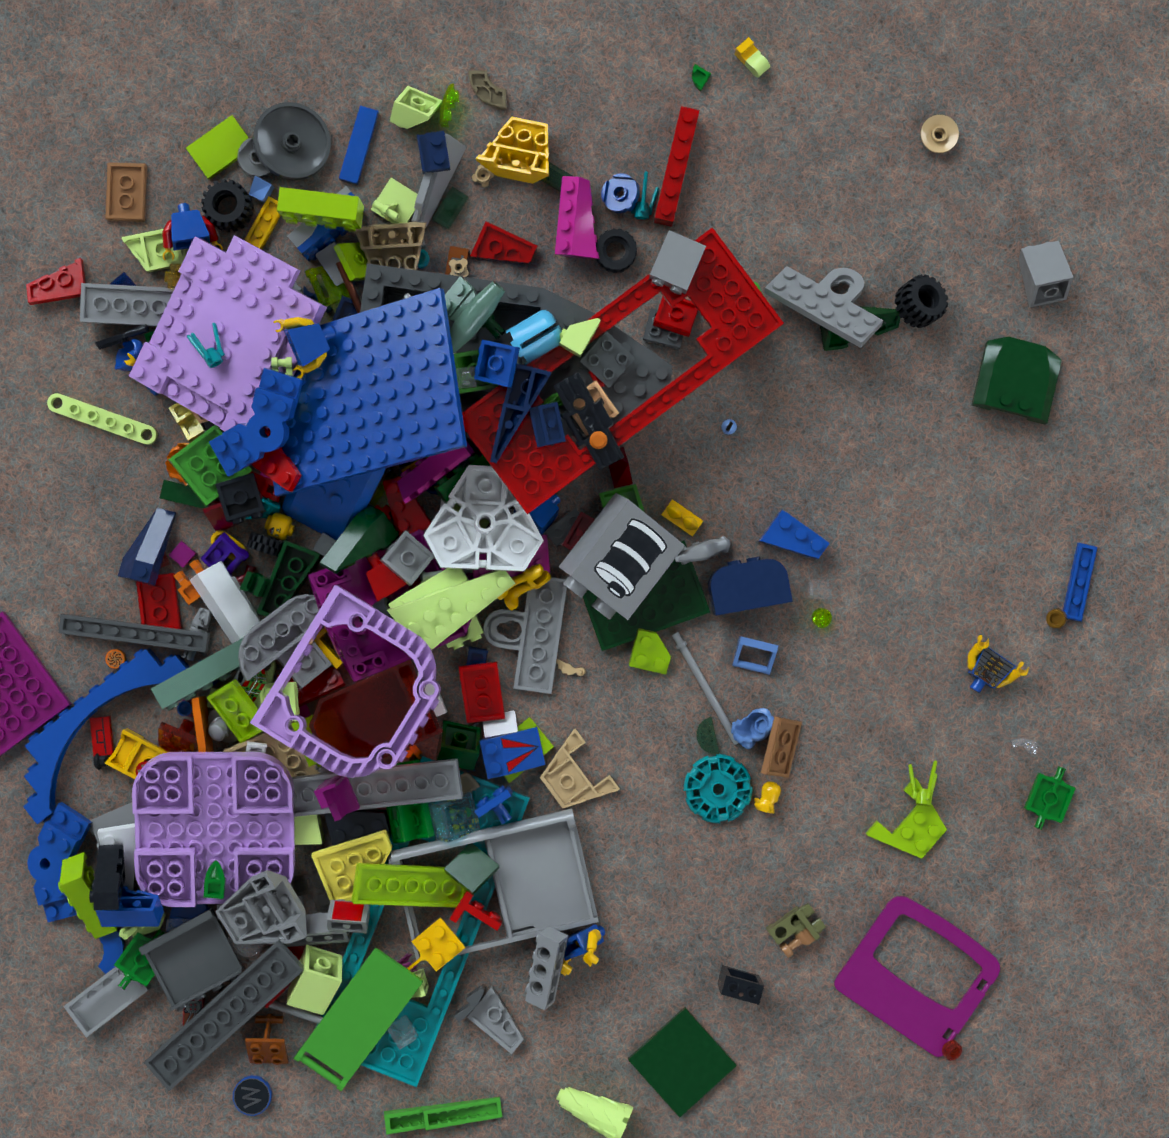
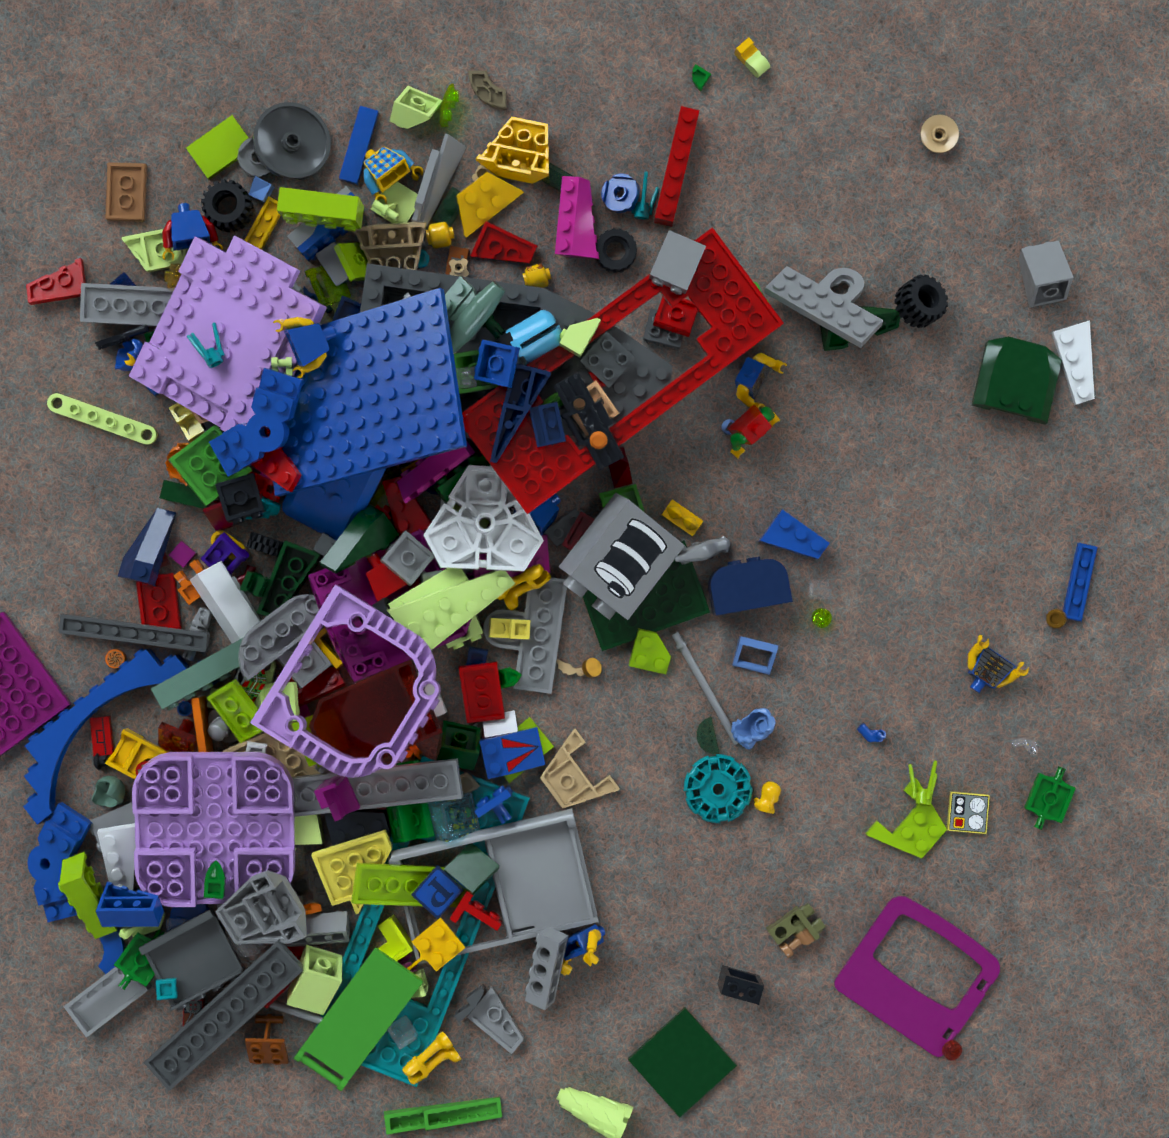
black wedge [89,844,125,911] -> none
black tile [233,1075,272,1116] -> none
yellow head [264,512,295,540] -> none
brick [327,899,370,933] -> none
copper bar [336,261,361,313] -> none
dark blue plate [417,131,450,174] -> none
medium nougat tile [761,716,802,778] -> none
none -> sand green hair [91,776,126,808]
none -> teal tile [156,977,178,1000]
none -> orange tile [303,903,322,915]
none -> torso [364,147,423,204]
none -> neon yellow panel [378,914,413,961]
none -> yellow piece [402,1031,461,1085]
none -> piece [411,865,464,919]
none -> yellow head [426,222,455,249]
none -> yellow wing [456,172,524,238]
none -> light yellow slope [488,618,531,639]
none -> green plate [498,667,522,689]
none -> yellow head [522,264,551,288]
none -> pearl gold tile [582,658,602,678]
none -> red torso [727,405,780,459]
none -> torso [735,353,787,409]
none -> blue arm [857,723,886,742]
none -> tile [947,791,990,834]
none -> white wing [1052,320,1095,405]

